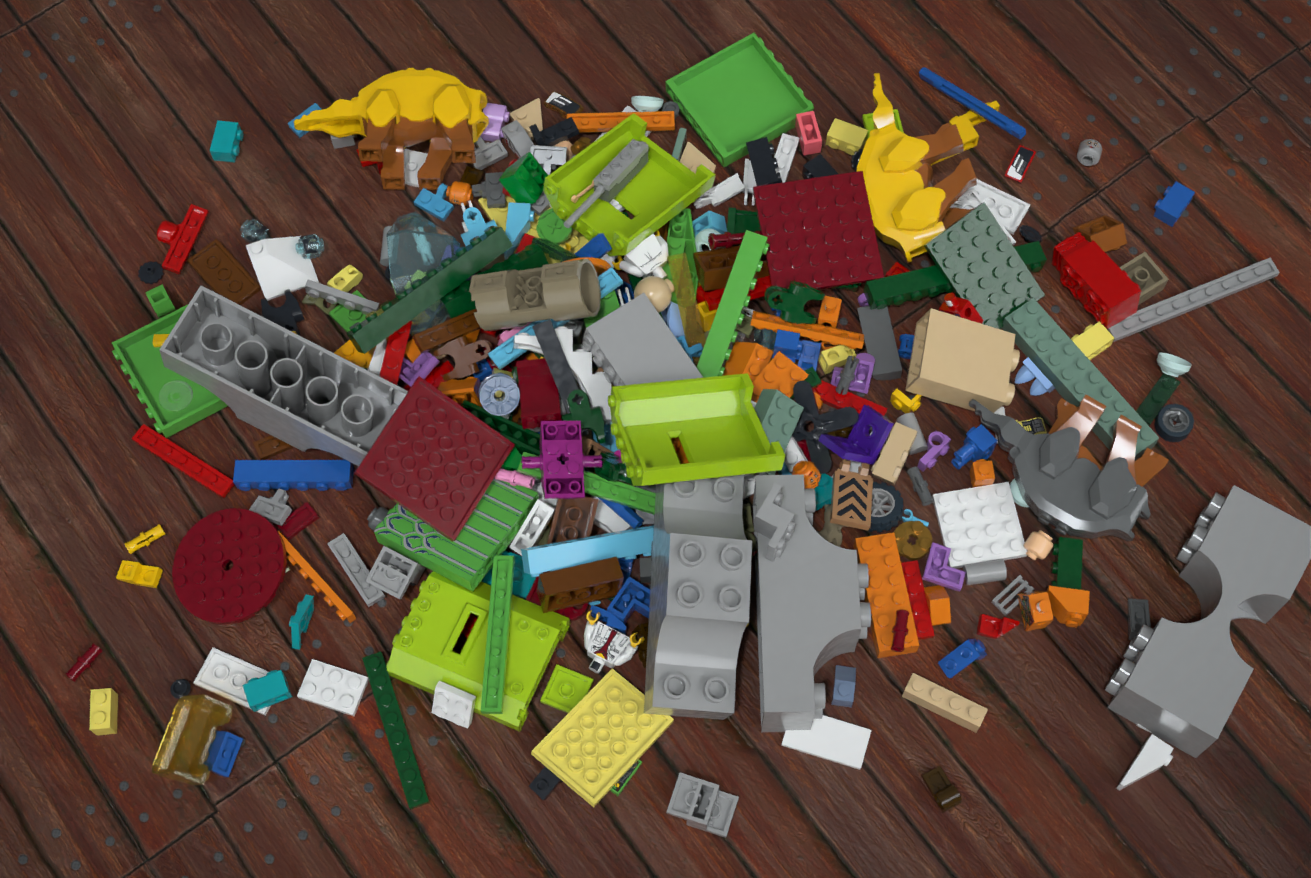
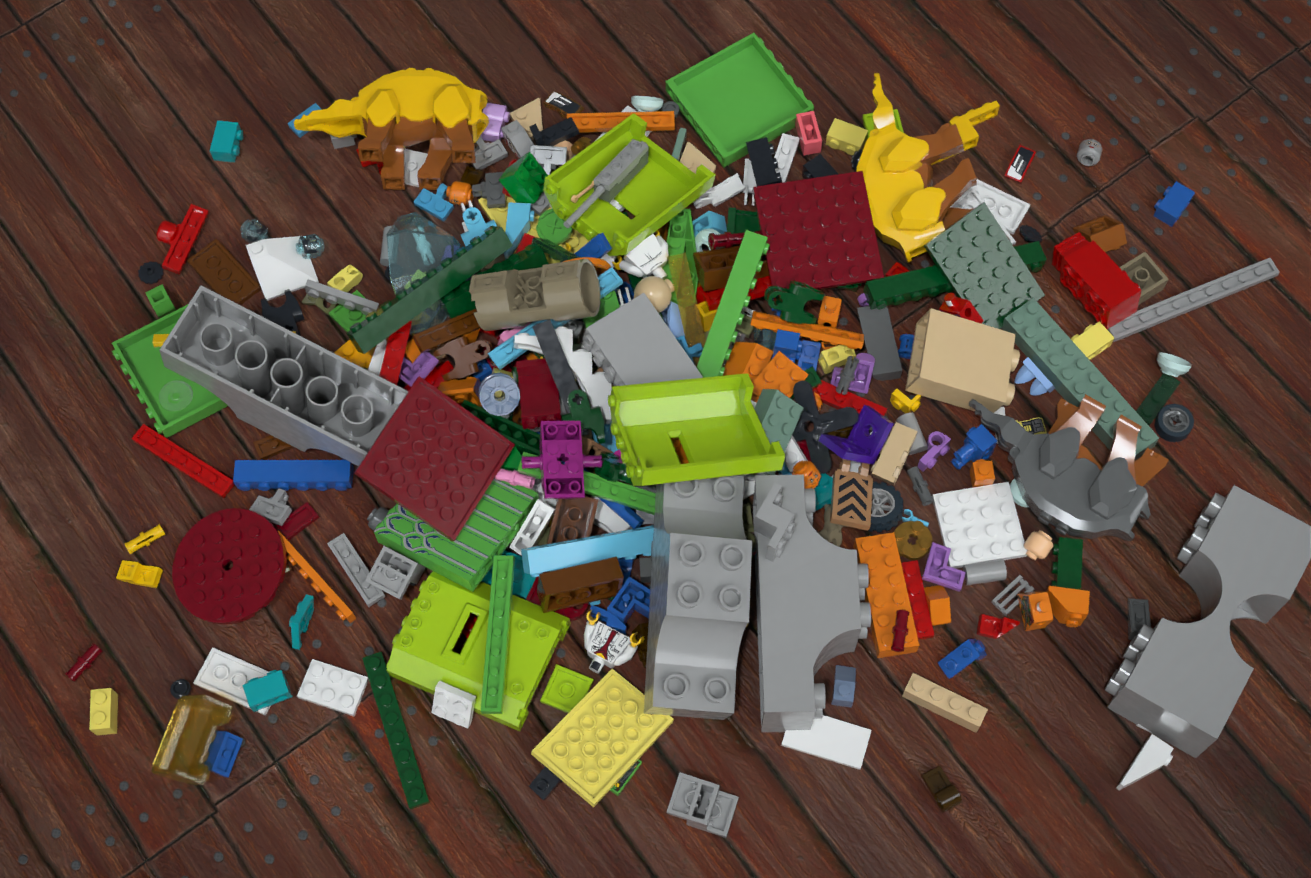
blue piece [919,67,1026,140] -> none

